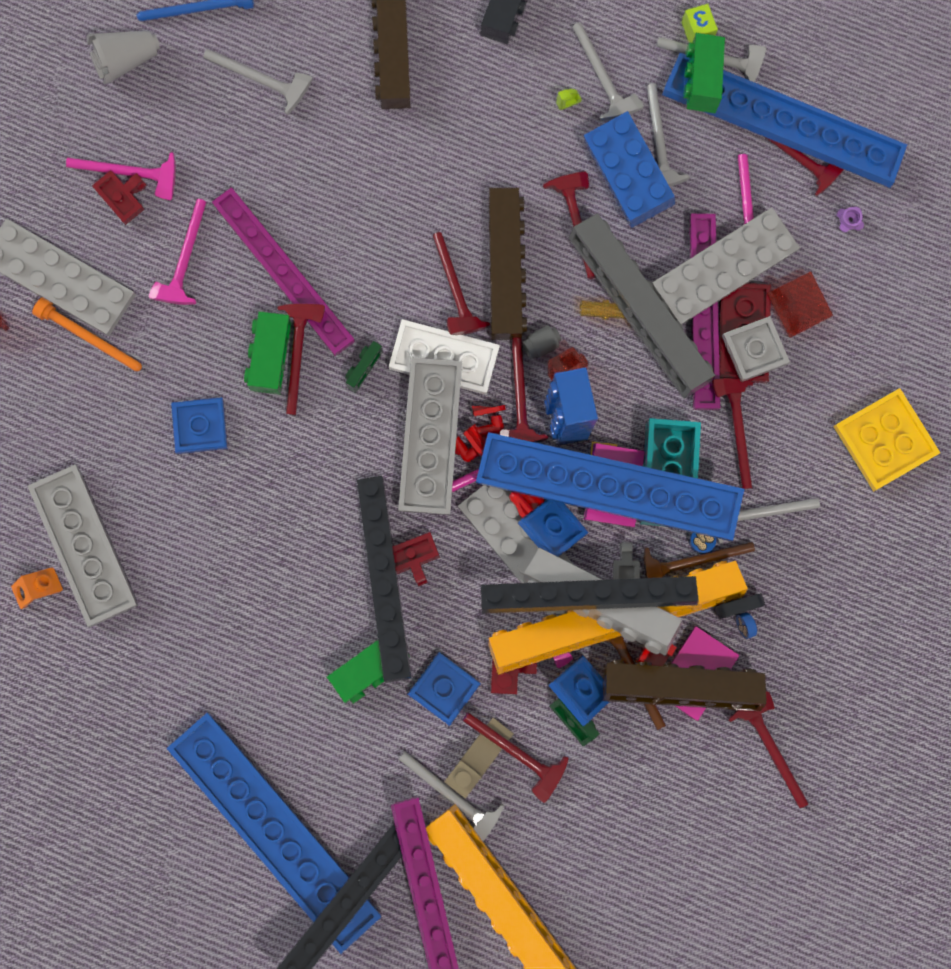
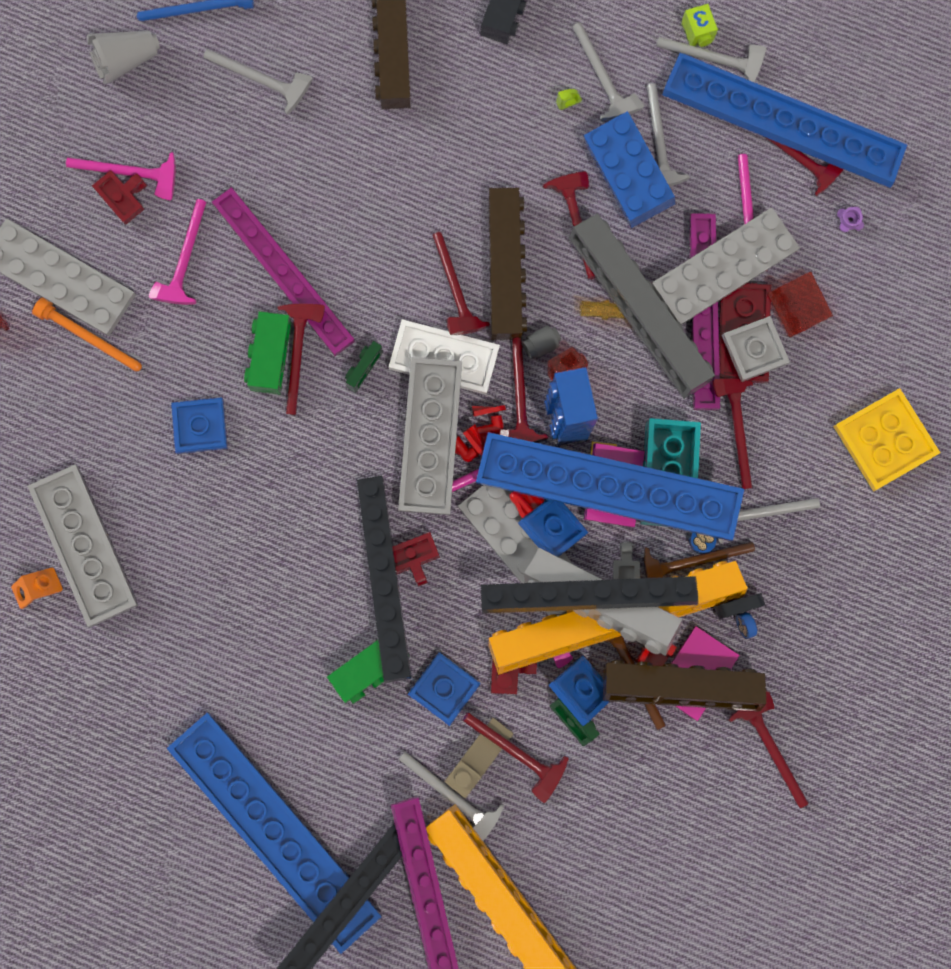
green brick [683,33,725,113] -> none

